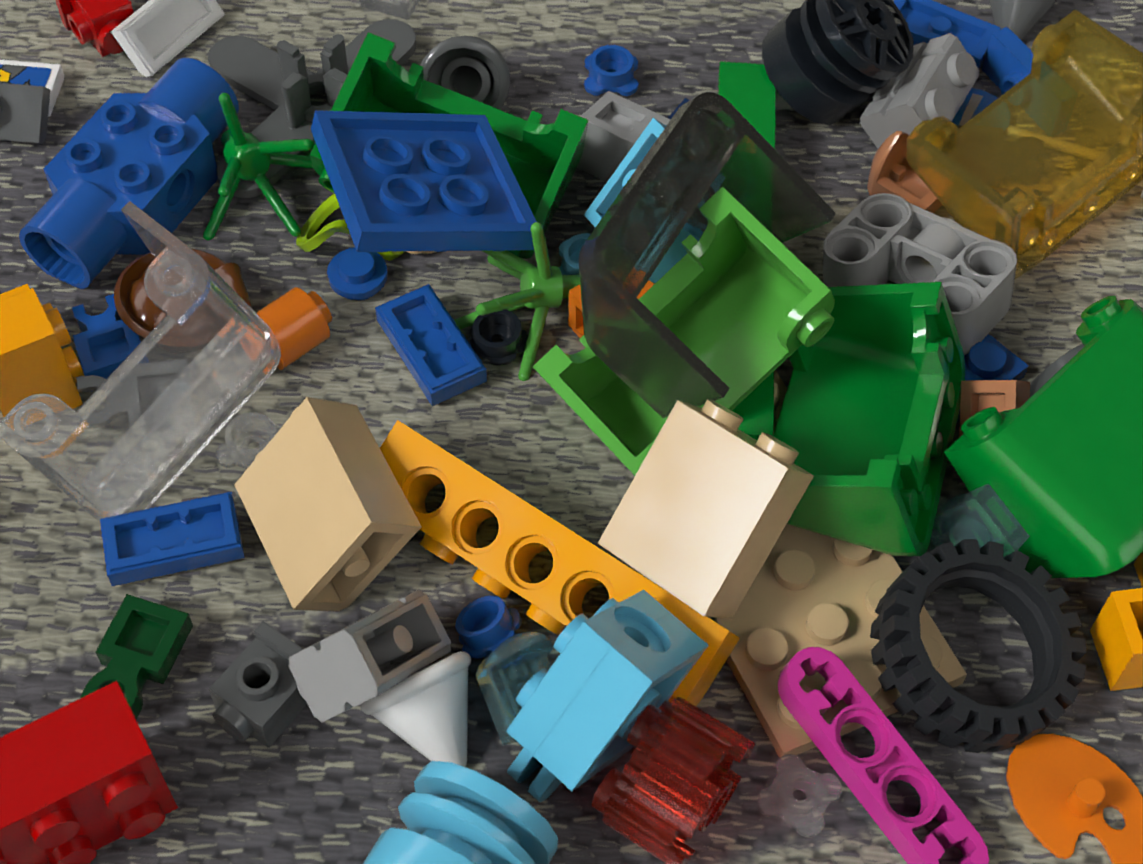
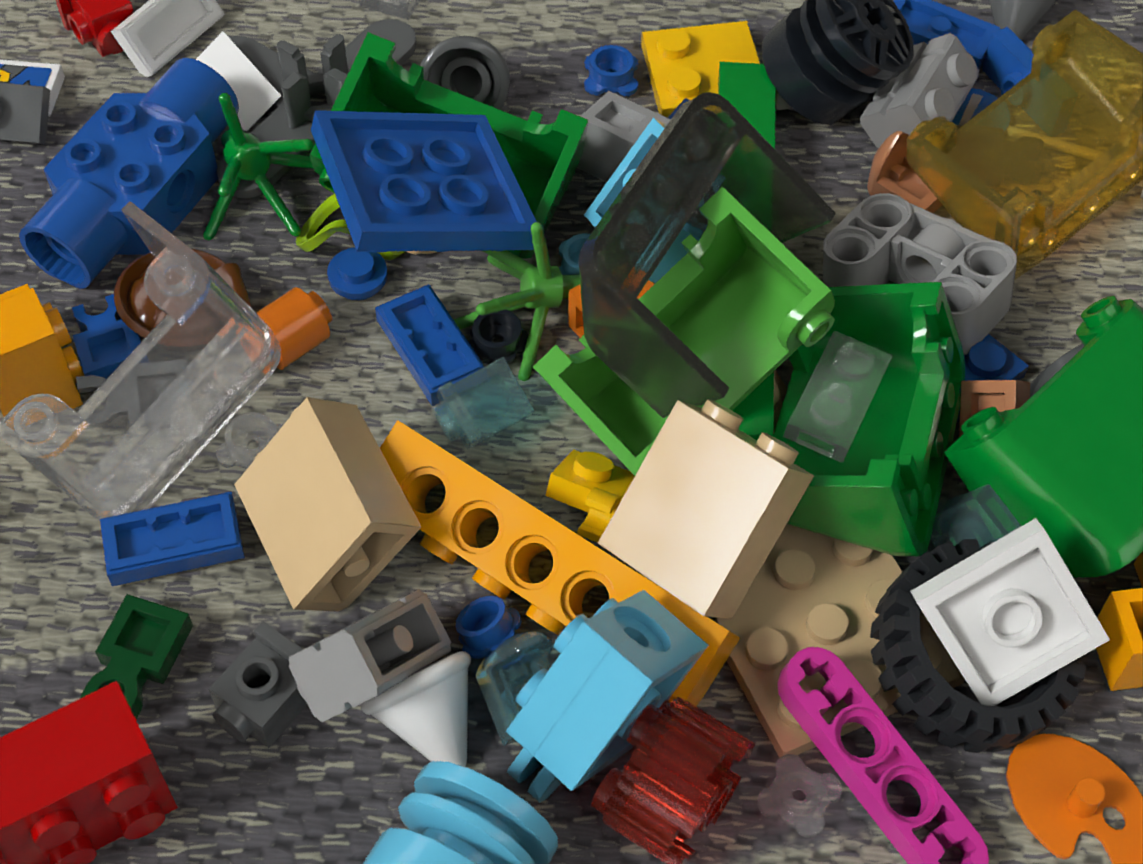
none -> white sticker [196,31,281,131]
none -> clear light blue bracket [433,357,535,450]
none -> yellow plate [545,449,635,543]
none -> yellow plate [641,21,760,118]
none -> clear plate [783,331,892,463]
none -> white plate [911,518,1110,706]

